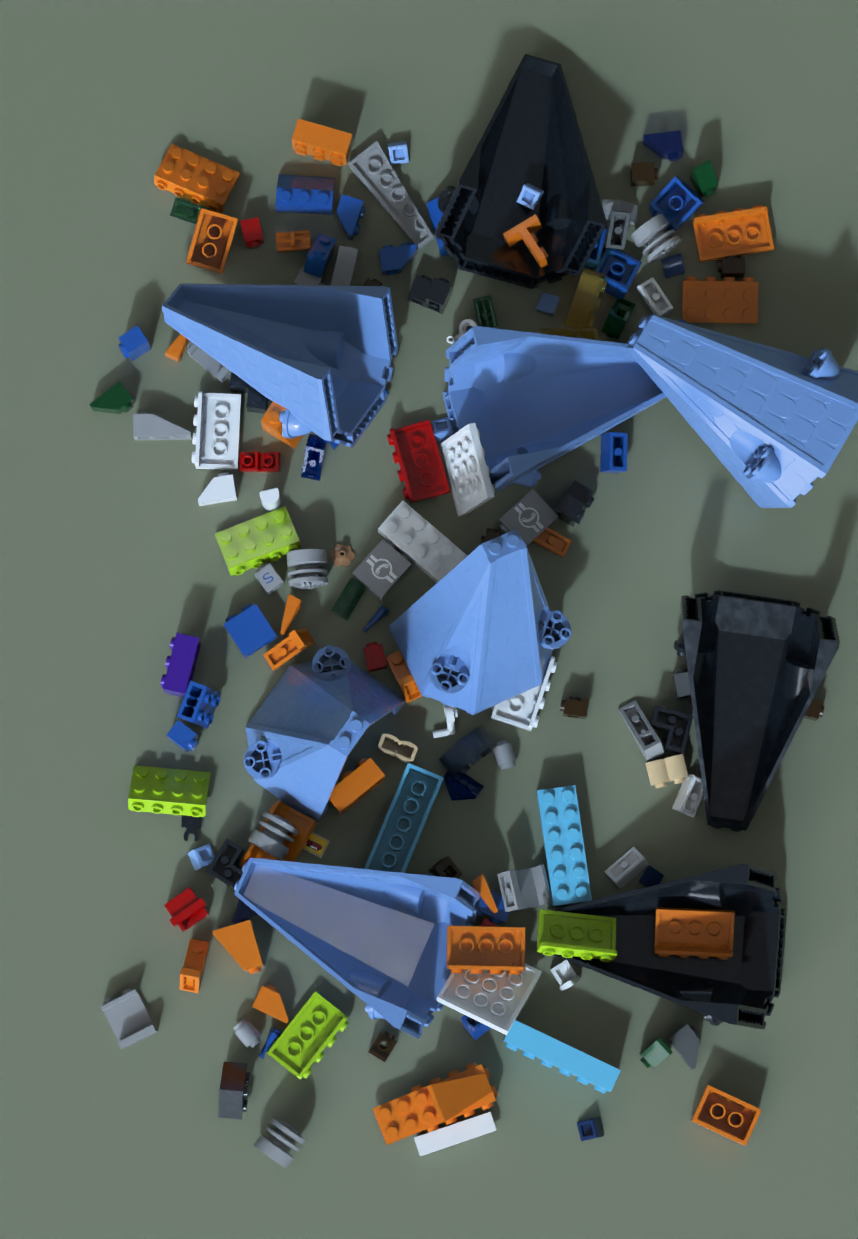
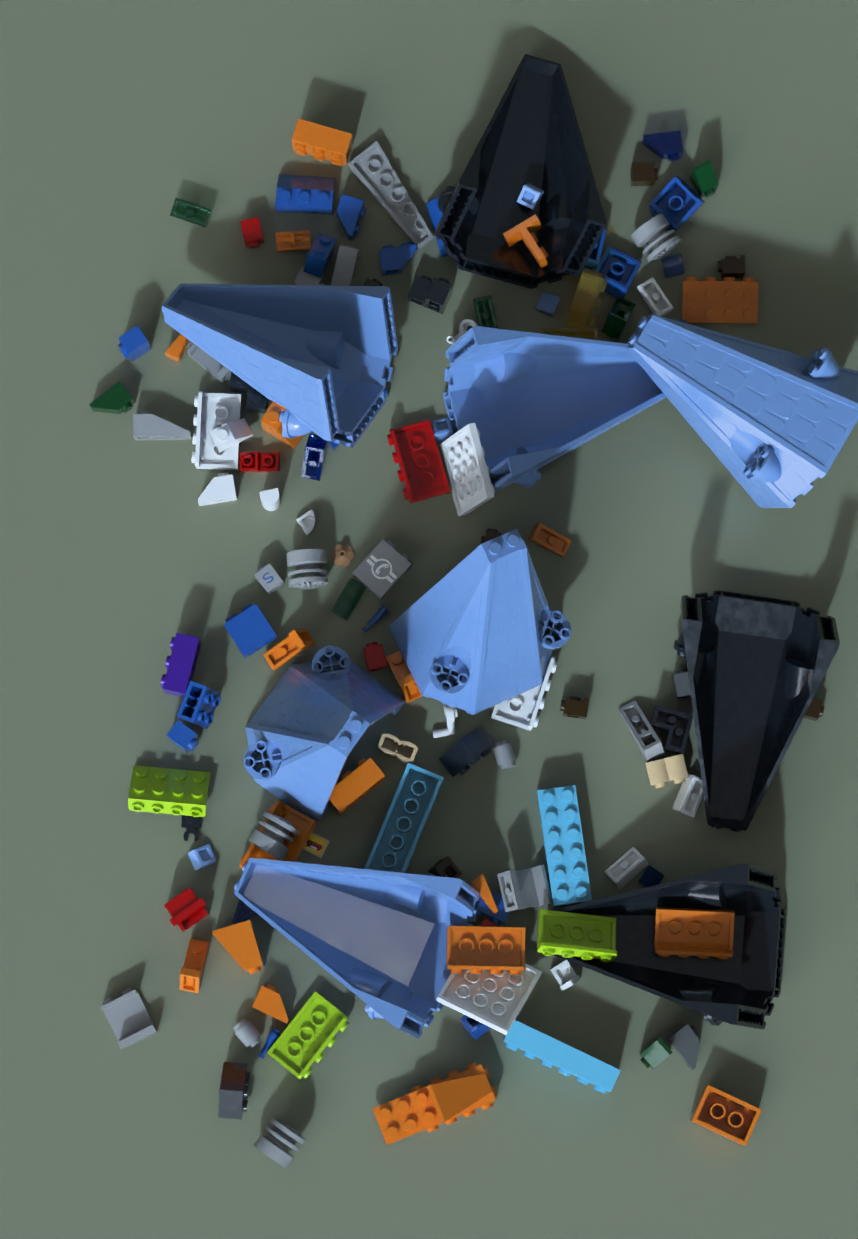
orange bracket [154,144,240,213] -> none
orange brick [185,208,238,274] -> none
black brick [206,838,244,889] -> none
lime bracket [214,506,302,576] -> none
orange slope [280,594,302,636] -> none
dark brown brick [368,1031,397,1062] -> none
white brick [378,501,468,583] -> none
light blue slope [388,141,409,165] -> none
white slope [414,1111,497,1156] -> none
clear blue slope [444,771,484,801] -> none
light grey panel [499,489,559,547] -> none
black brick [554,480,594,527] -> none
dark blue slope [577,1117,604,1141] -> none
blue brick [600,432,627,473] -> none
light grey slope [601,199,638,225] -> none
dark grey slope [604,210,631,250] -> none
orange bracket [692,205,774,263] -> none
none -> white slope [210,418,253,453]
none -> white tile [296,509,315,536]

